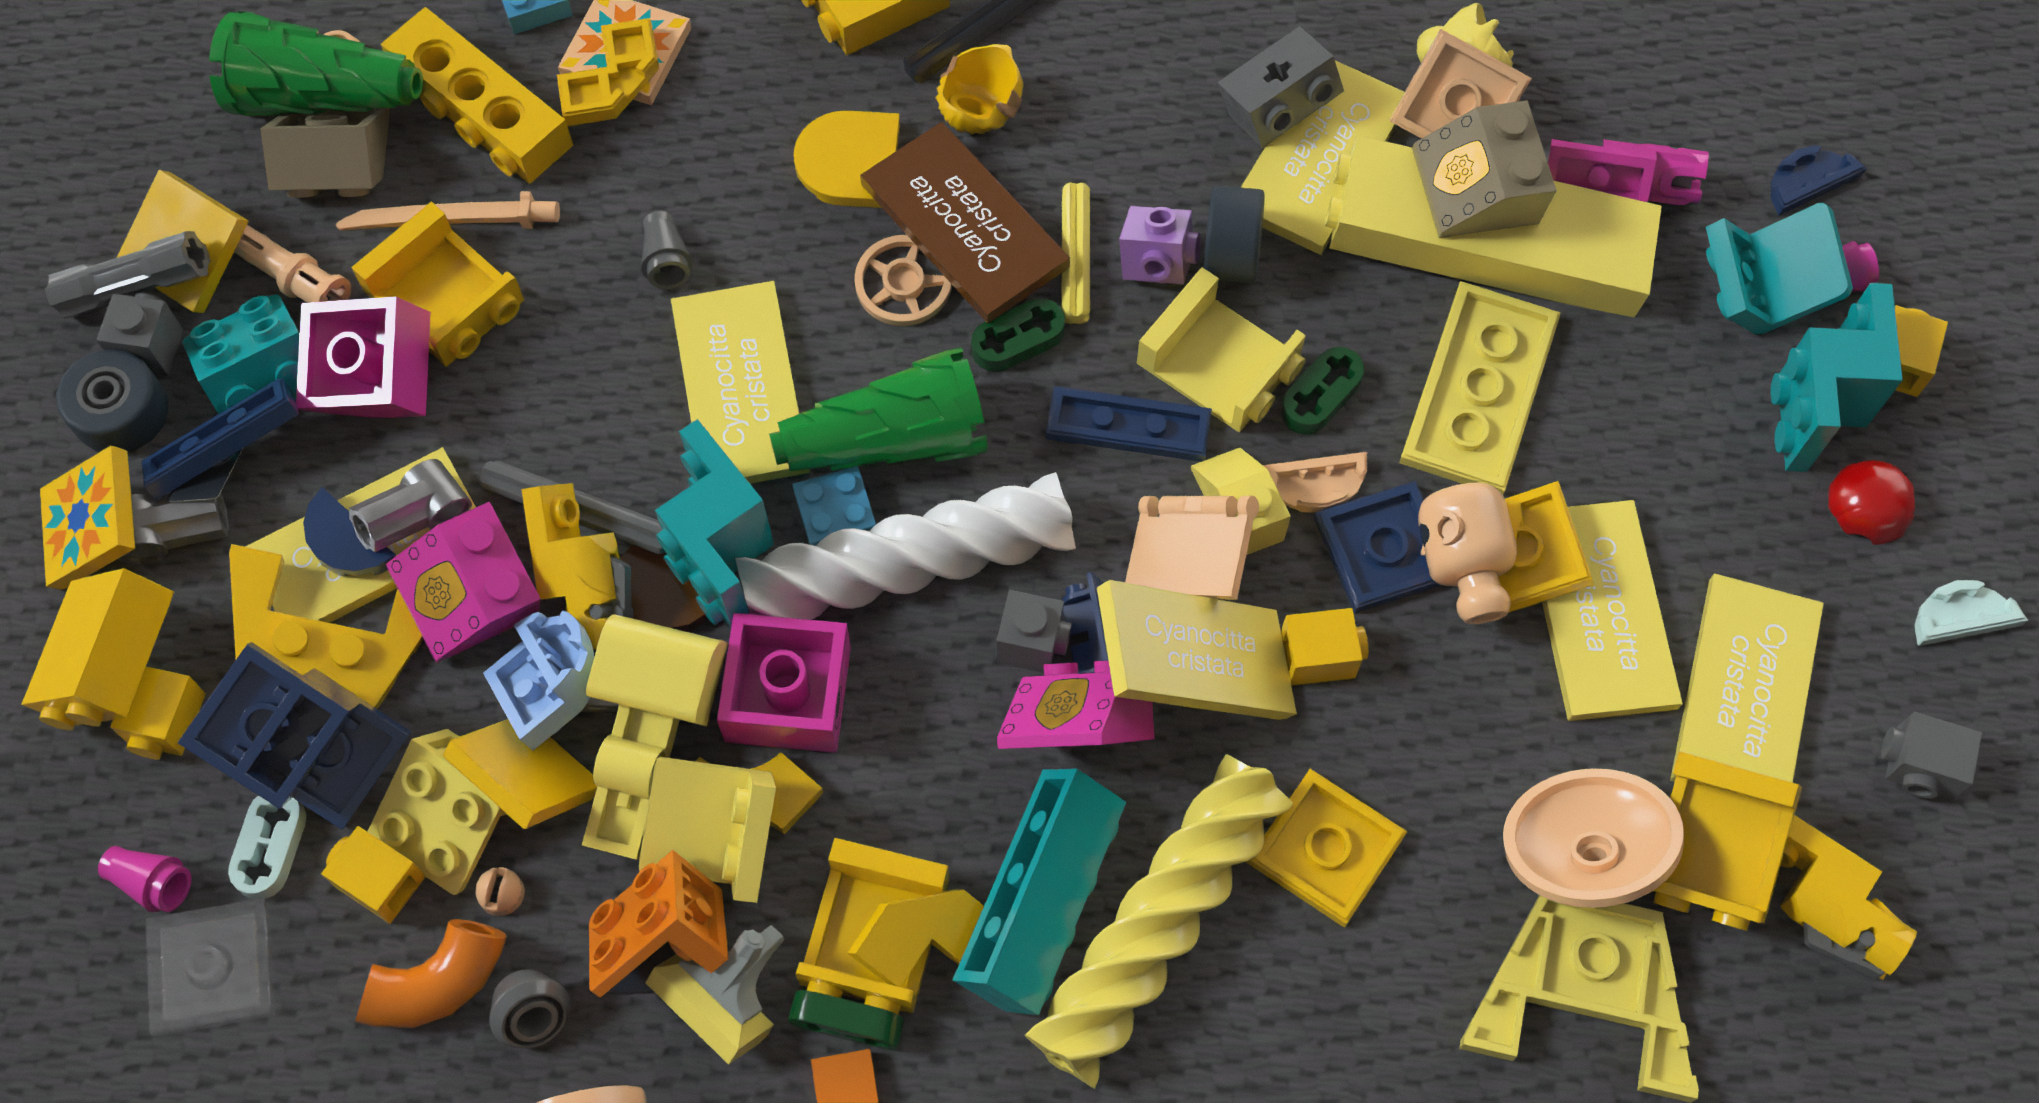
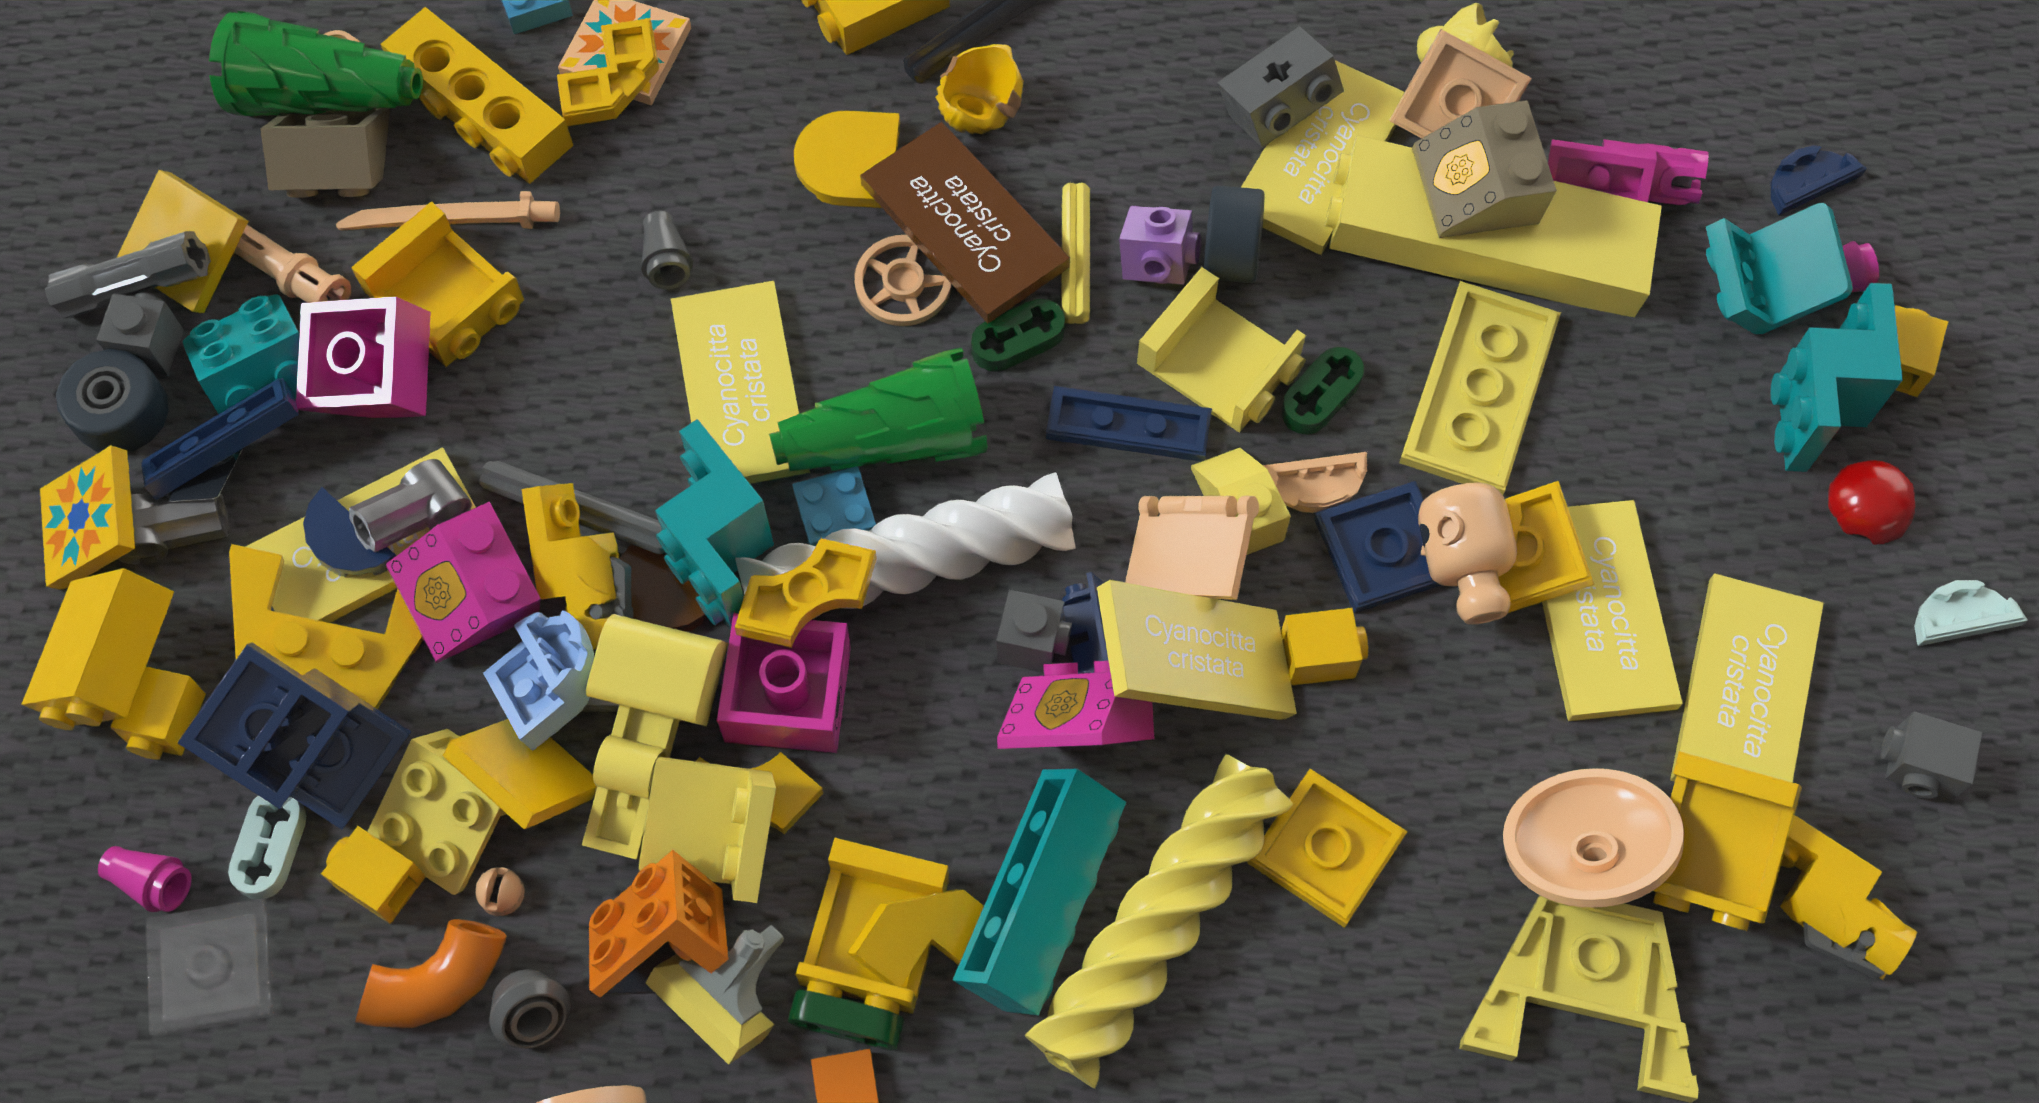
none -> yellow tile [735,538,877,648]

